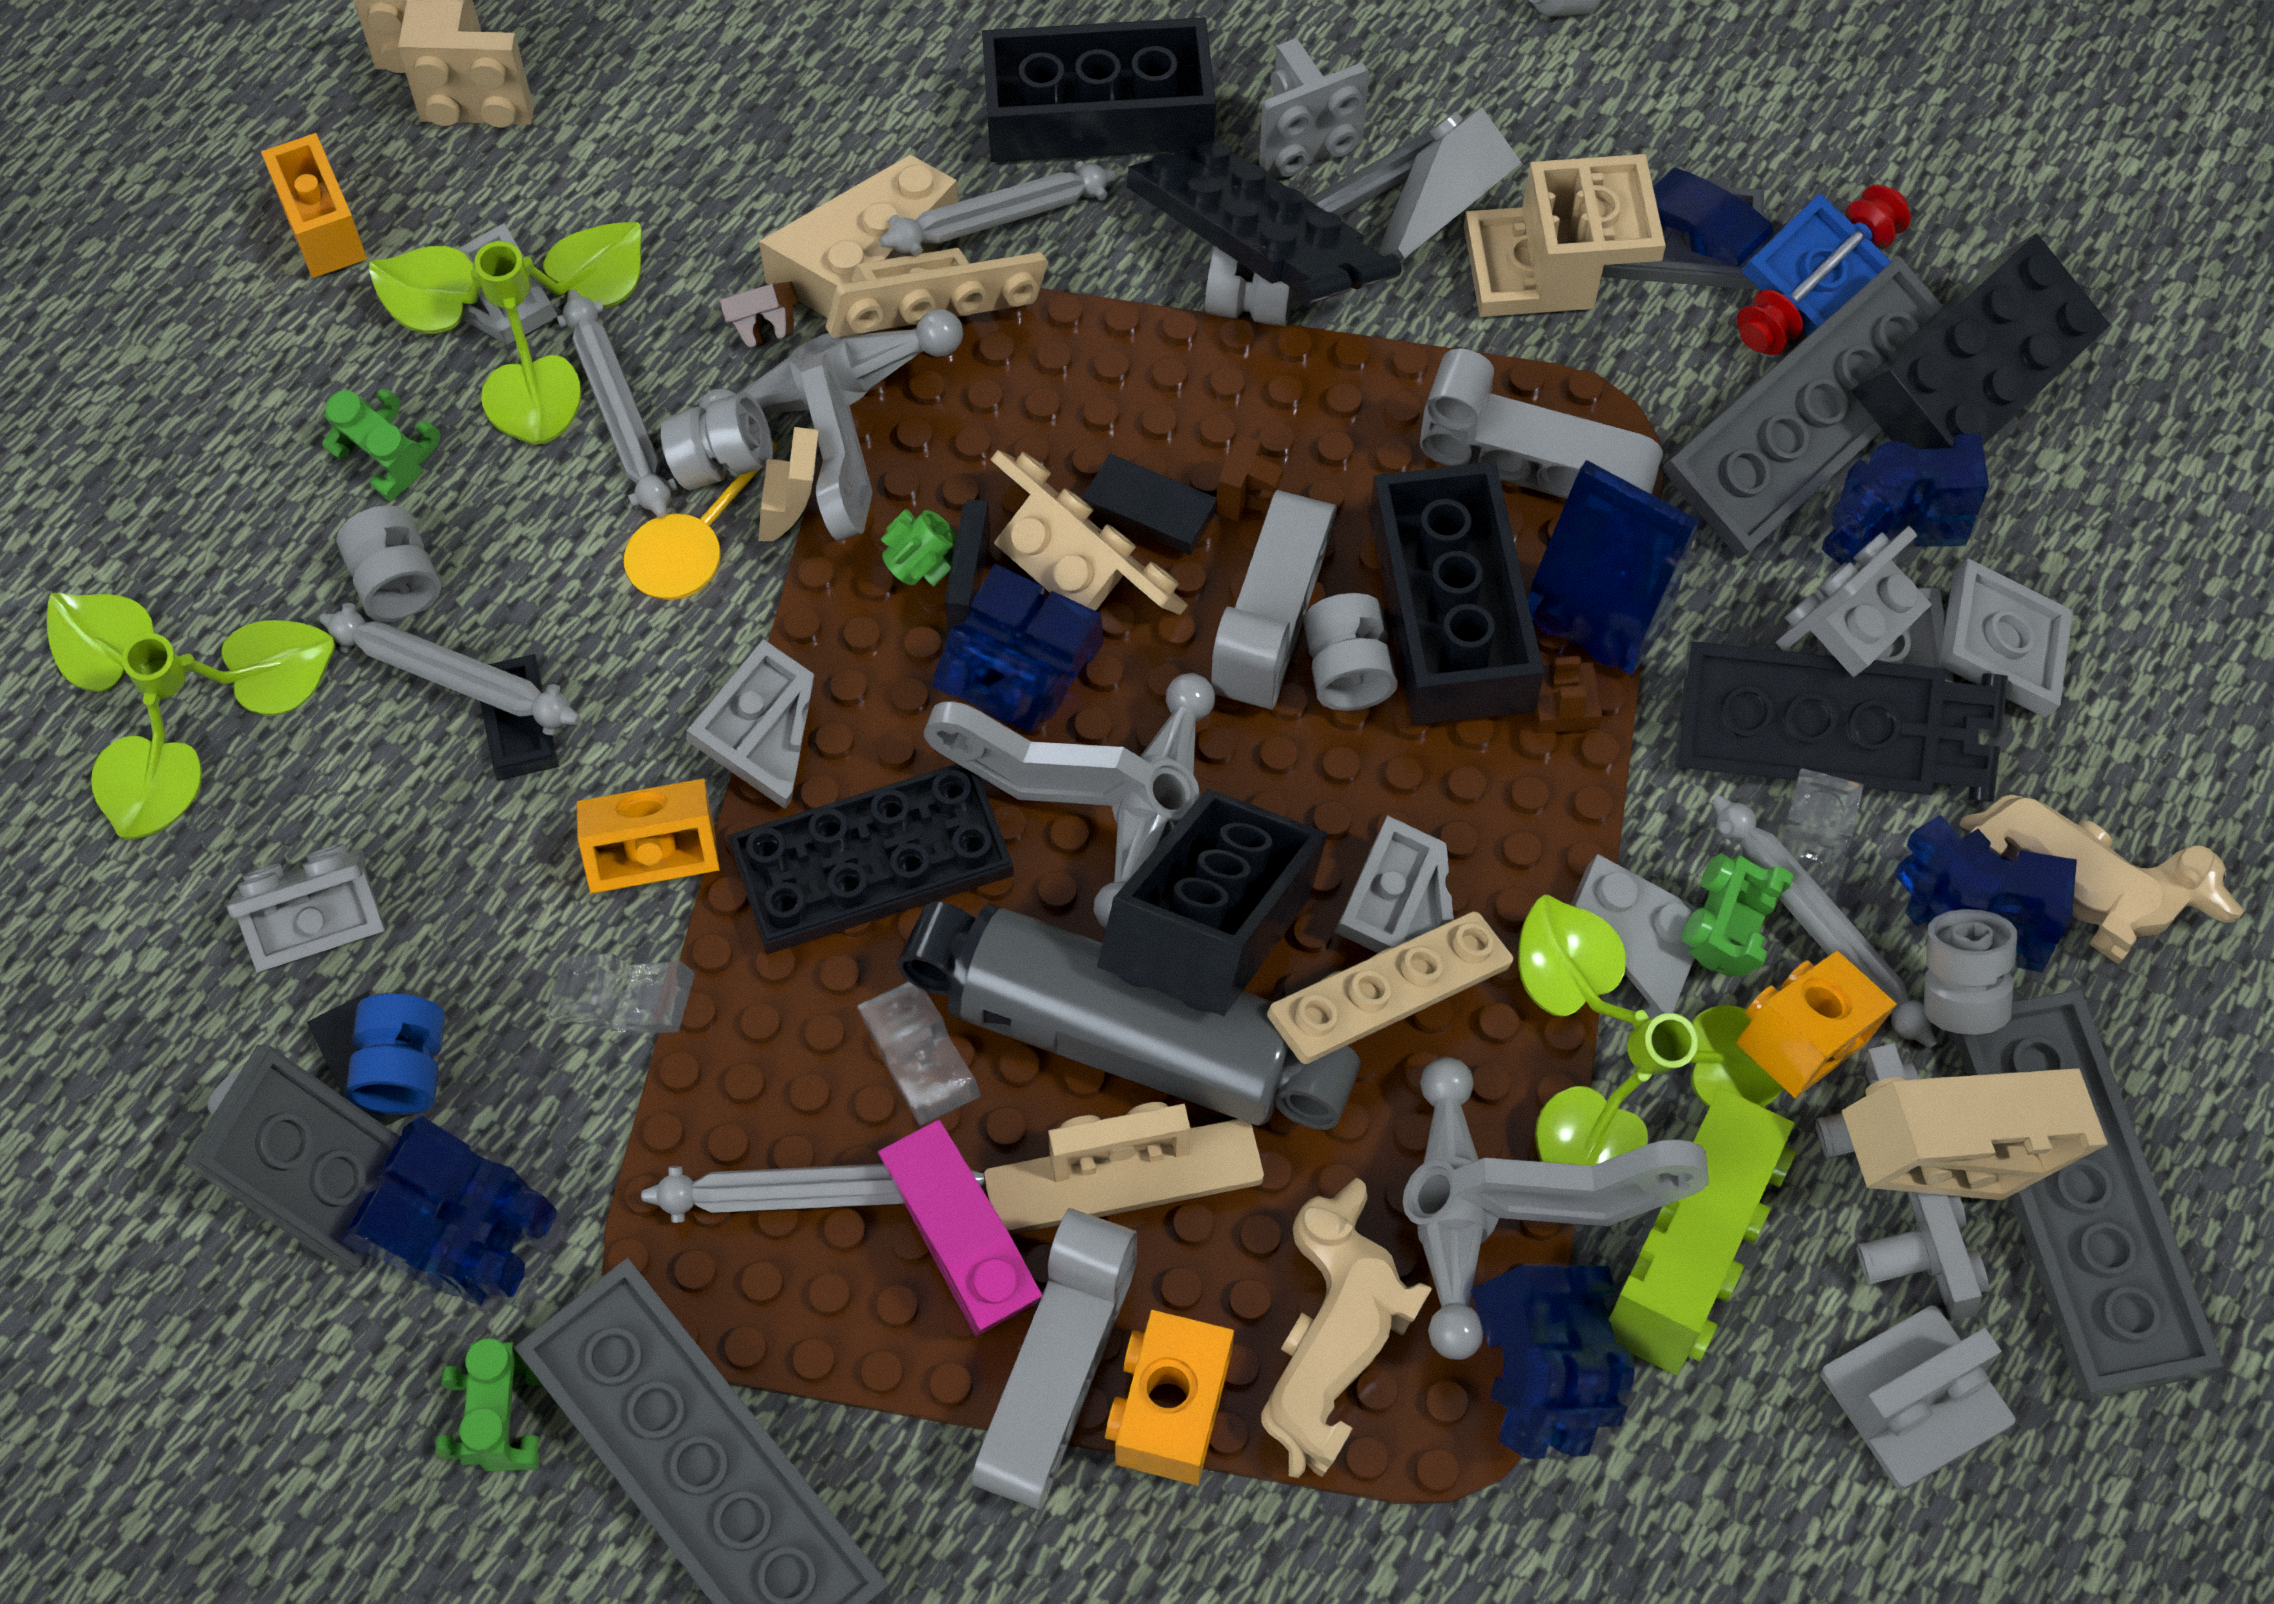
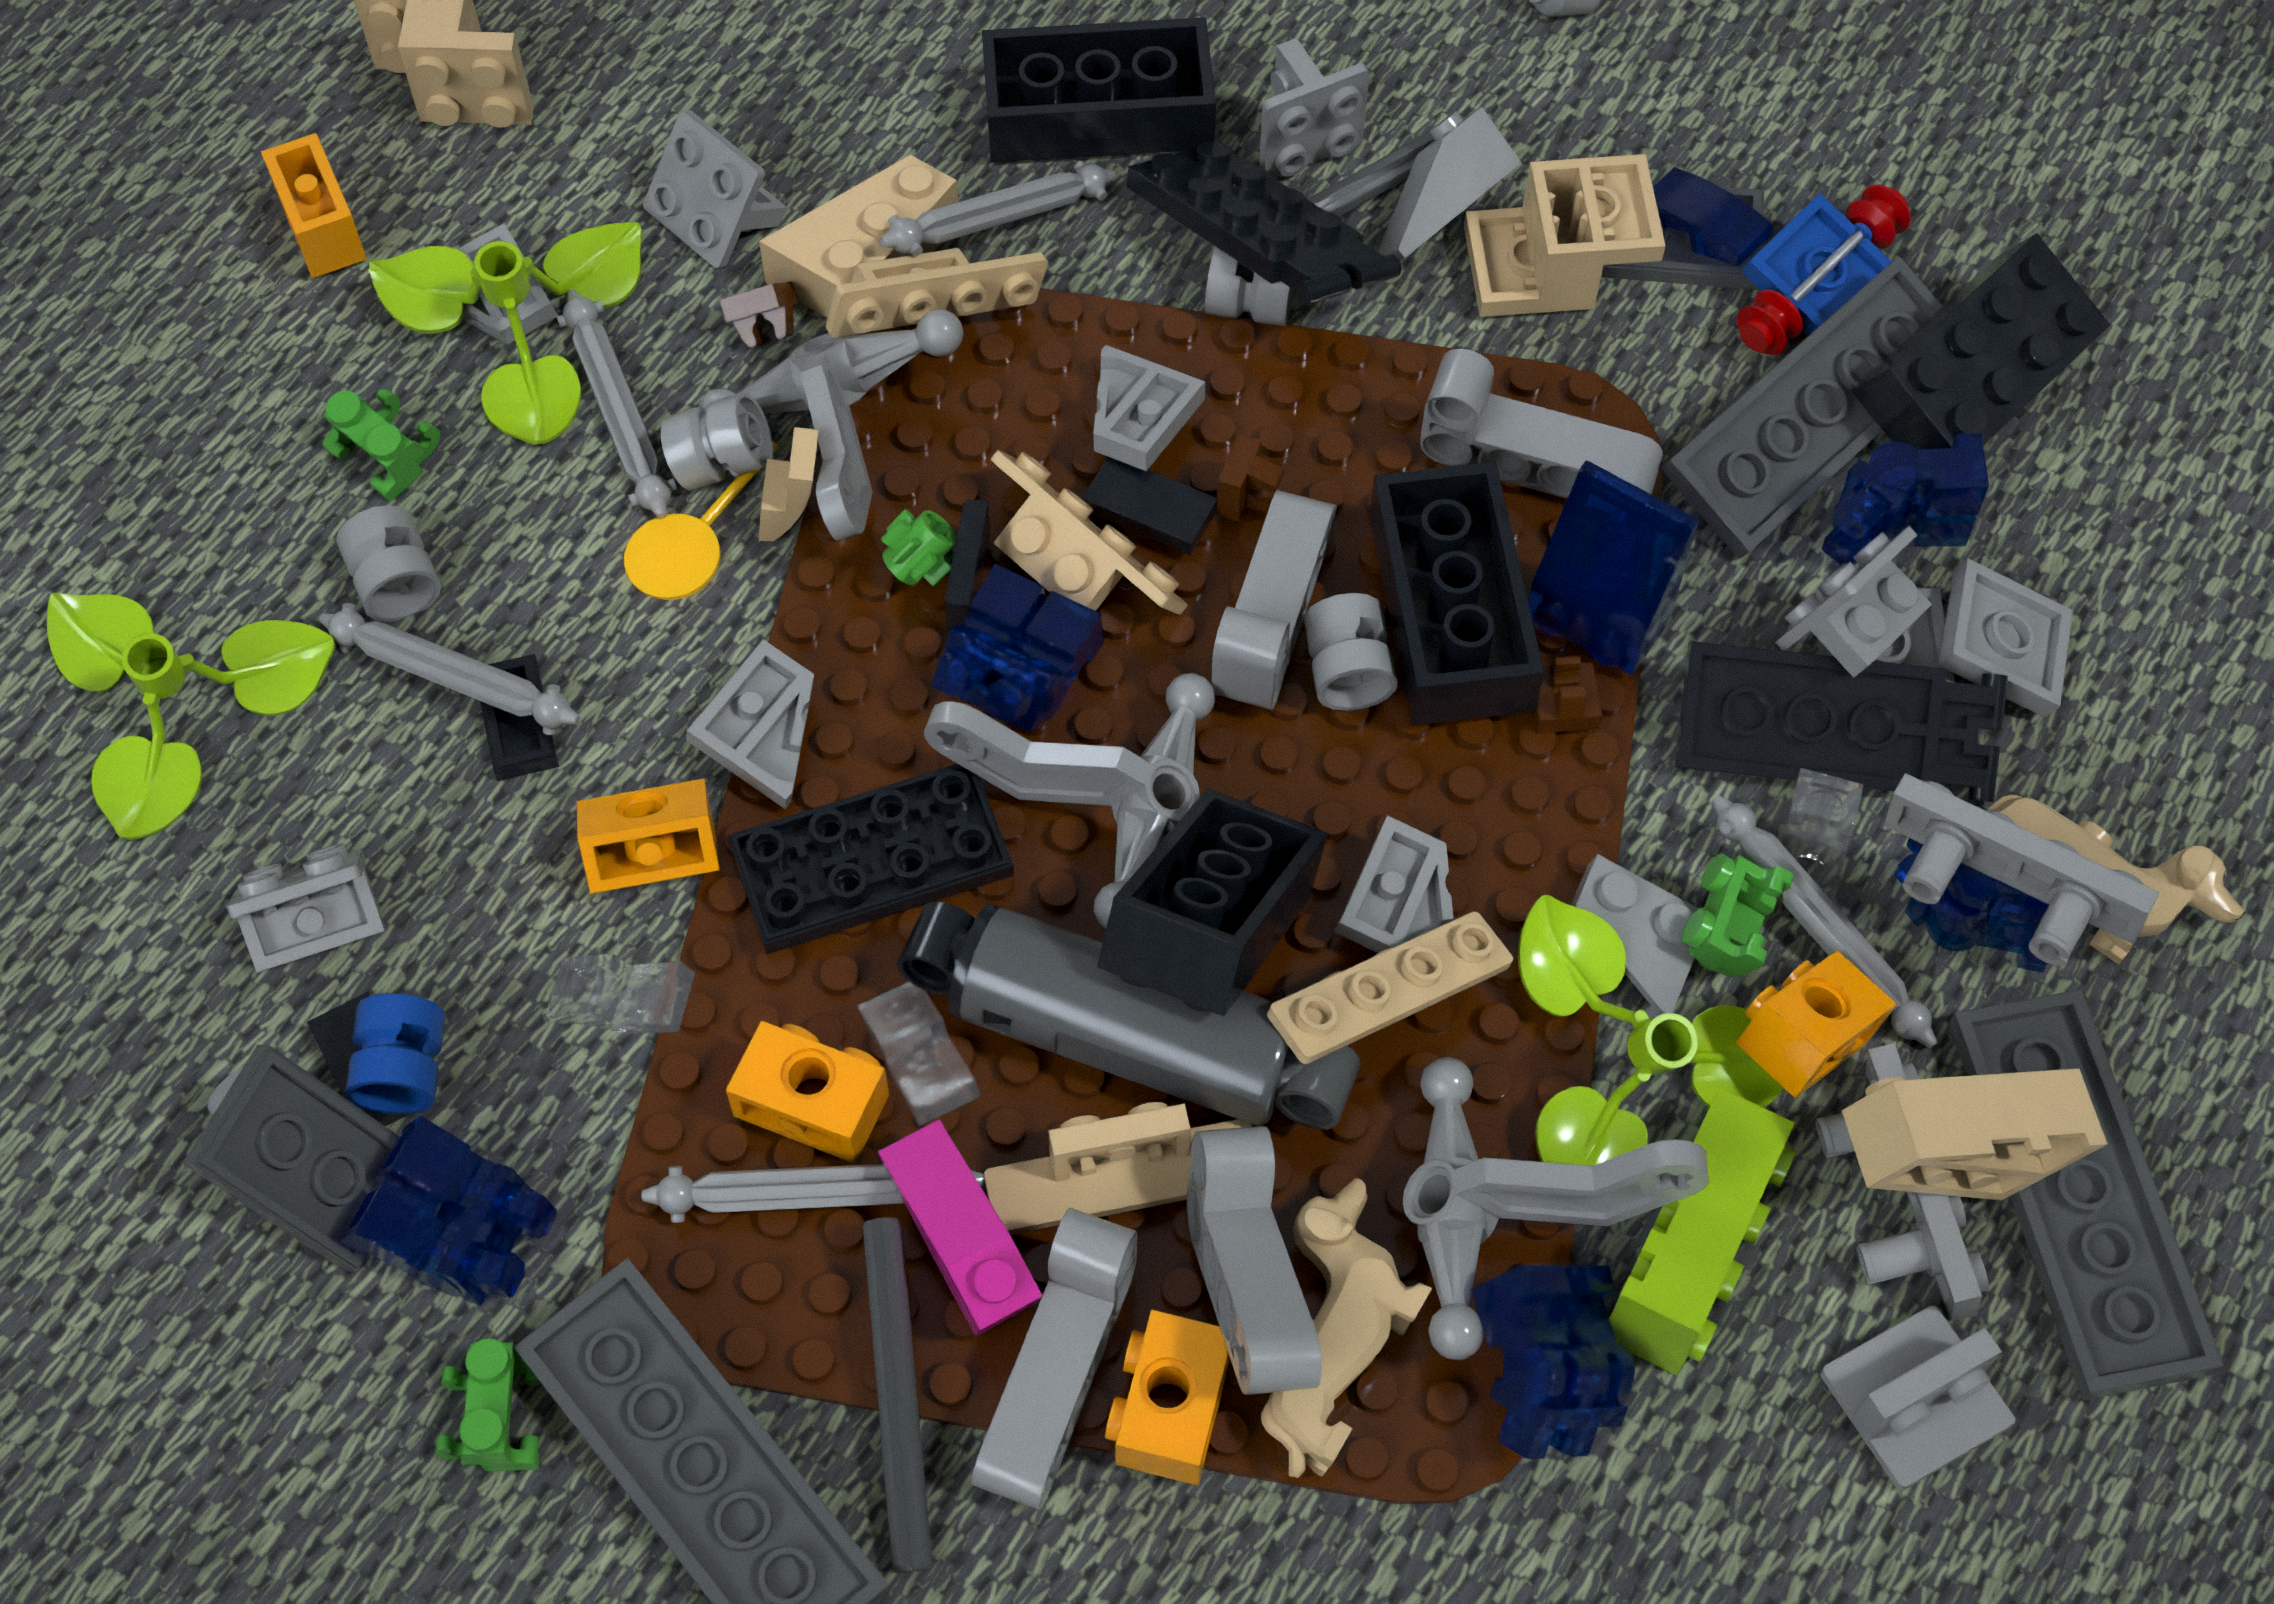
light grey wheel [1923,909,2017,1035] -> none
none -> light grey bracket [643,110,787,268]
none -> light orange brick [726,1021,889,1164]
none -> dark grey axle [863,1217,932,1573]
none -> light grey wing [1093,345,1205,471]
none -> light grey beam [1186,1126,1322,1395]
none -> light grey plate [1884,773,2159,966]

